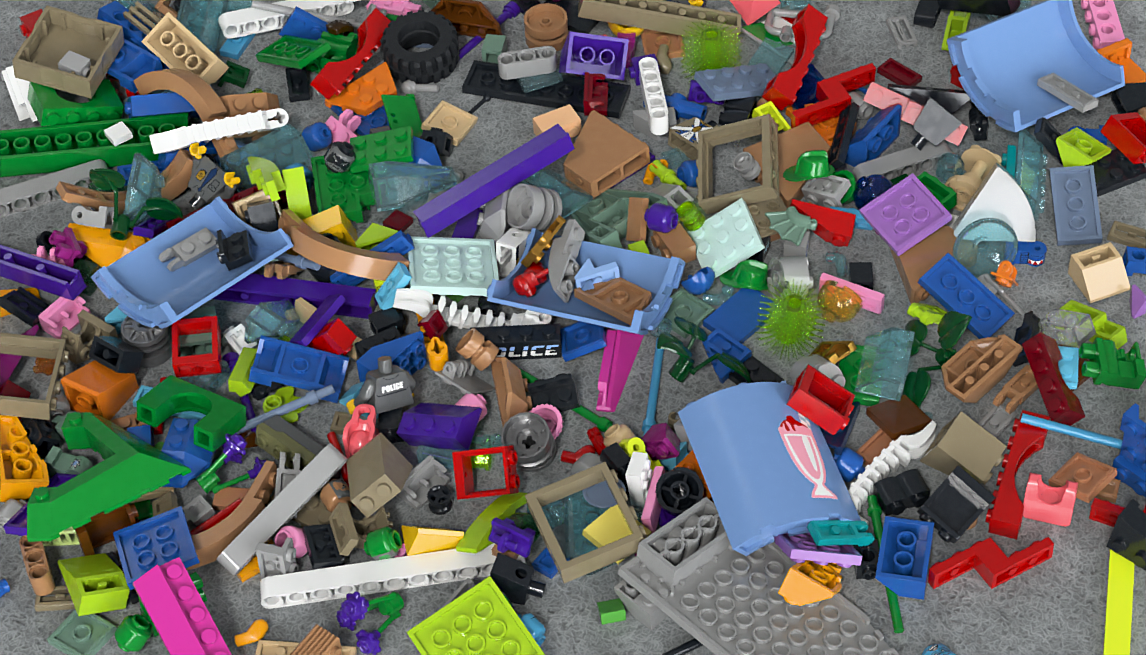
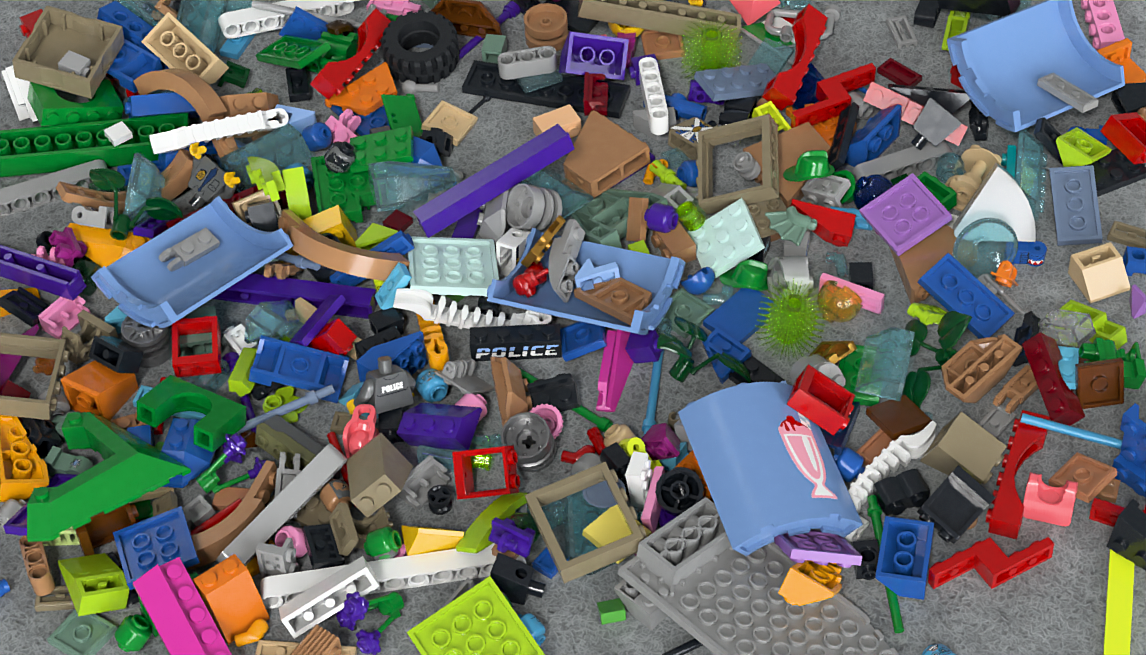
dark tan tile [123,1,161,35] -> none
black bracket [215,229,253,271] -> none
dark red tile [417,309,448,340] -> none
medium nougat wheel [455,328,499,371] -> none
dark tan arm [656,44,672,74] -> none
teal hinge [807,520,875,546] -> none
none -> orange slope [192,554,270,645]
none -> light blue slope [274,104,317,138]
none -> white brick [279,556,379,639]
none -> dark azure head [415,368,449,402]
none -> dark purple brick [625,329,663,364]
none -> reddish brown tile [1075,358,1124,409]

